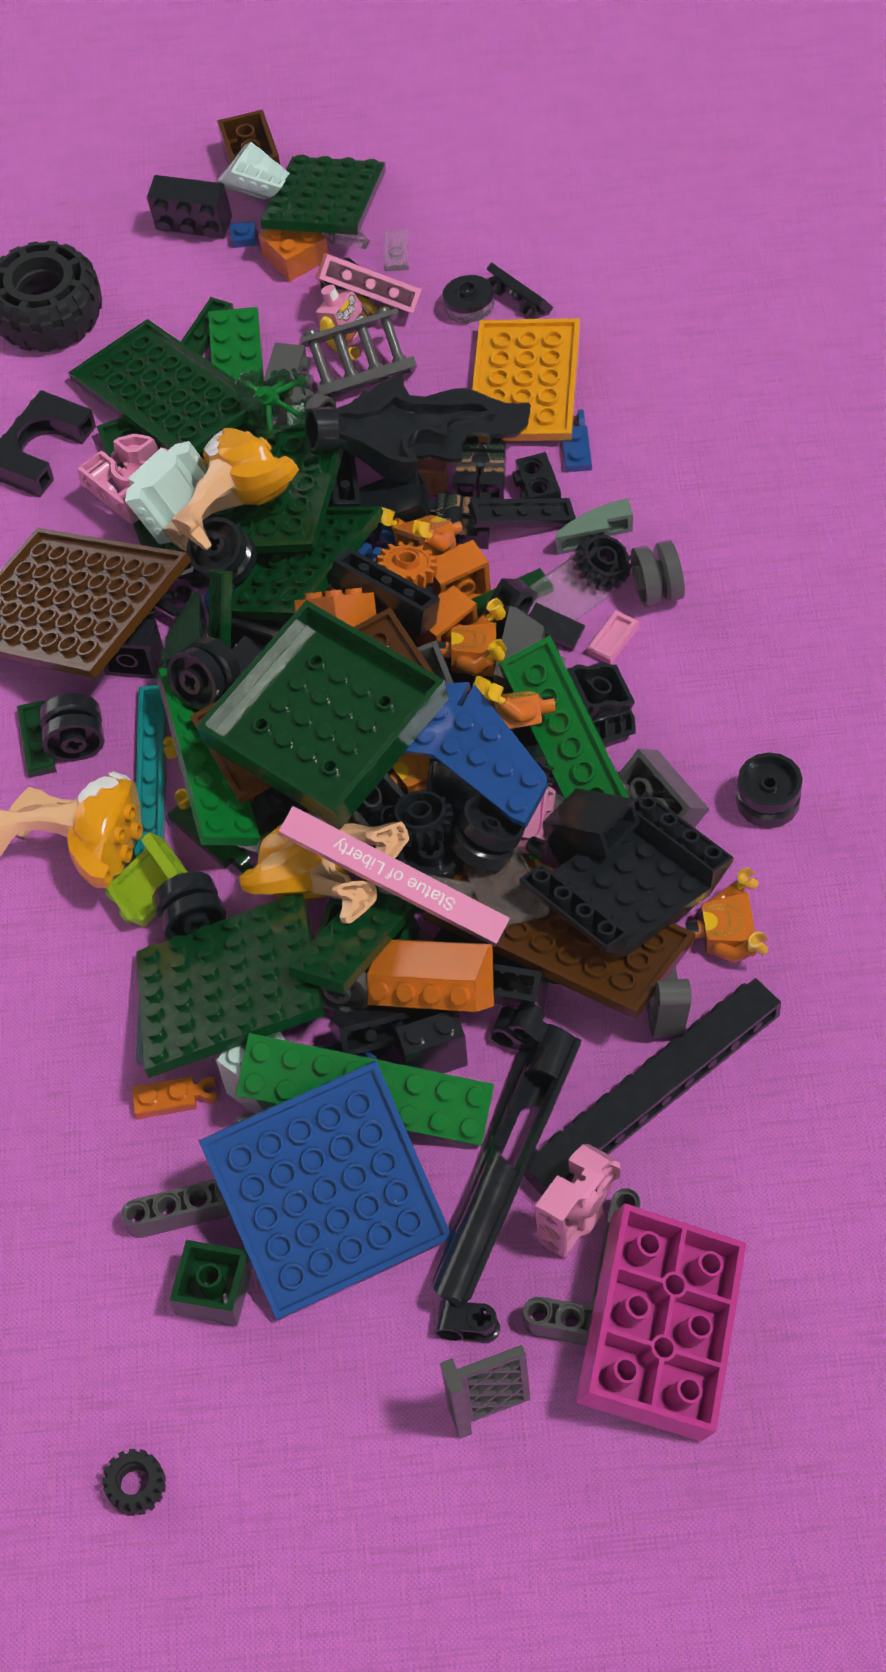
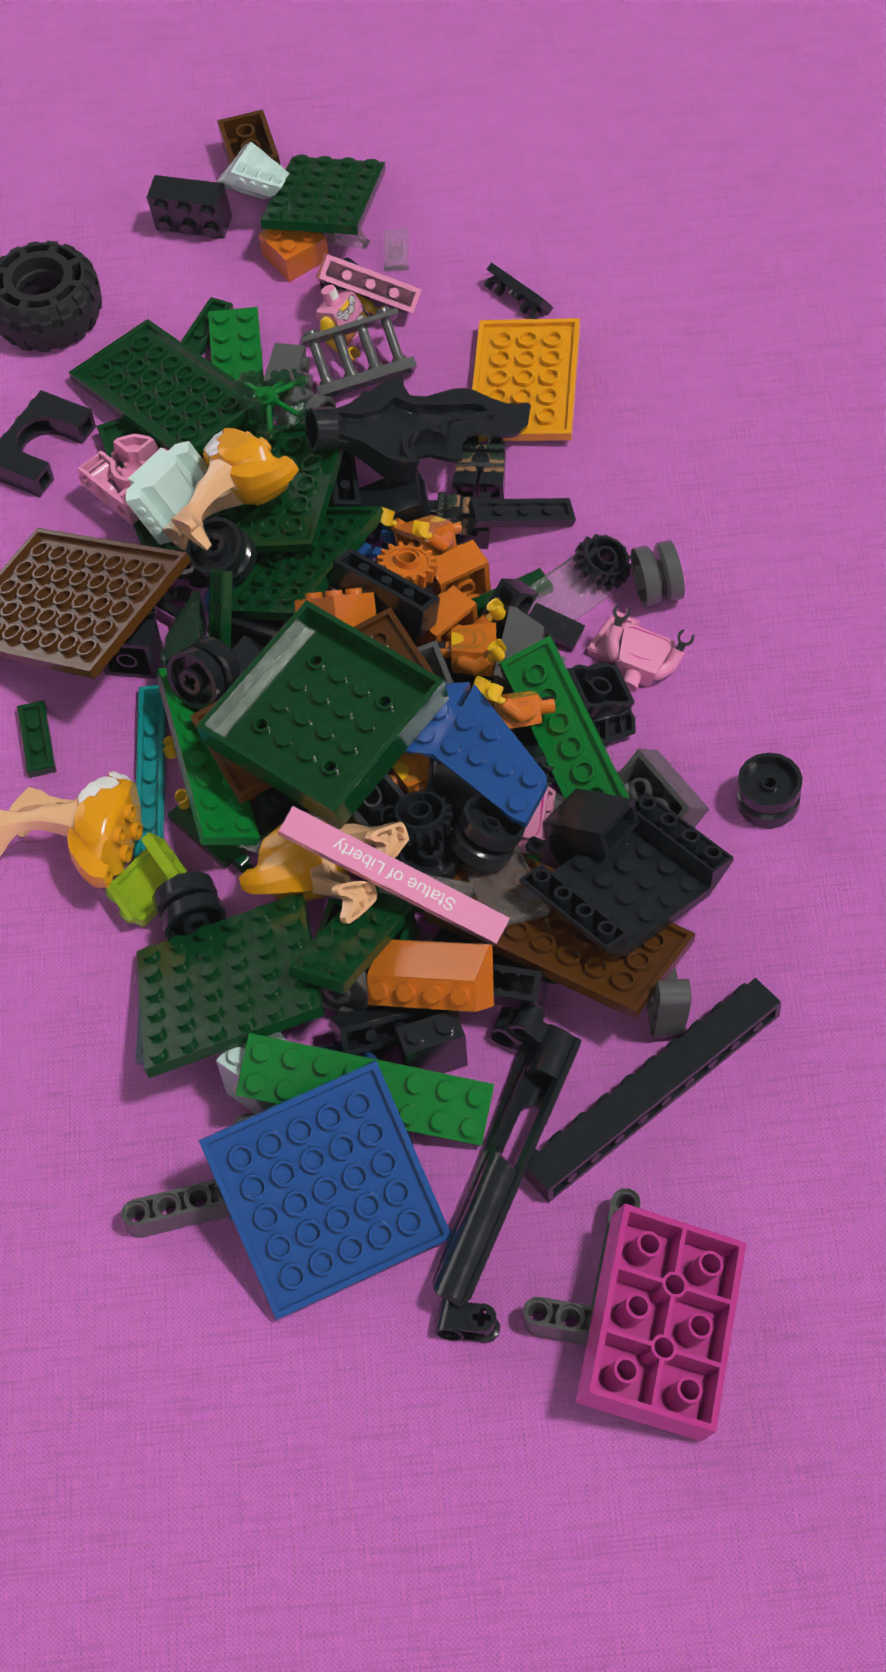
black wheel [39,693,105,761] -> none
black tyre [102,1448,166,1516] -> none
orange plate [132,1076,218,1119] -> none
dark green brick [169,1240,253,1325] -> none
blue plate [230,221,257,248] -> none
copper brick [417,458,448,495] -> none
dark grey fence [440,1345,530,1439] -> none
black piece [443,275,494,323] -> none
black brick [512,452,561,499] -> none
bright pink connector [535,1144,620,1259] -> none
sand green slope [555,498,633,555] -> none
blue hinge [562,409,592,473] -> none
orange torso [685,868,769,963] -> none
none -> bright pink torso [606,604,694,692]

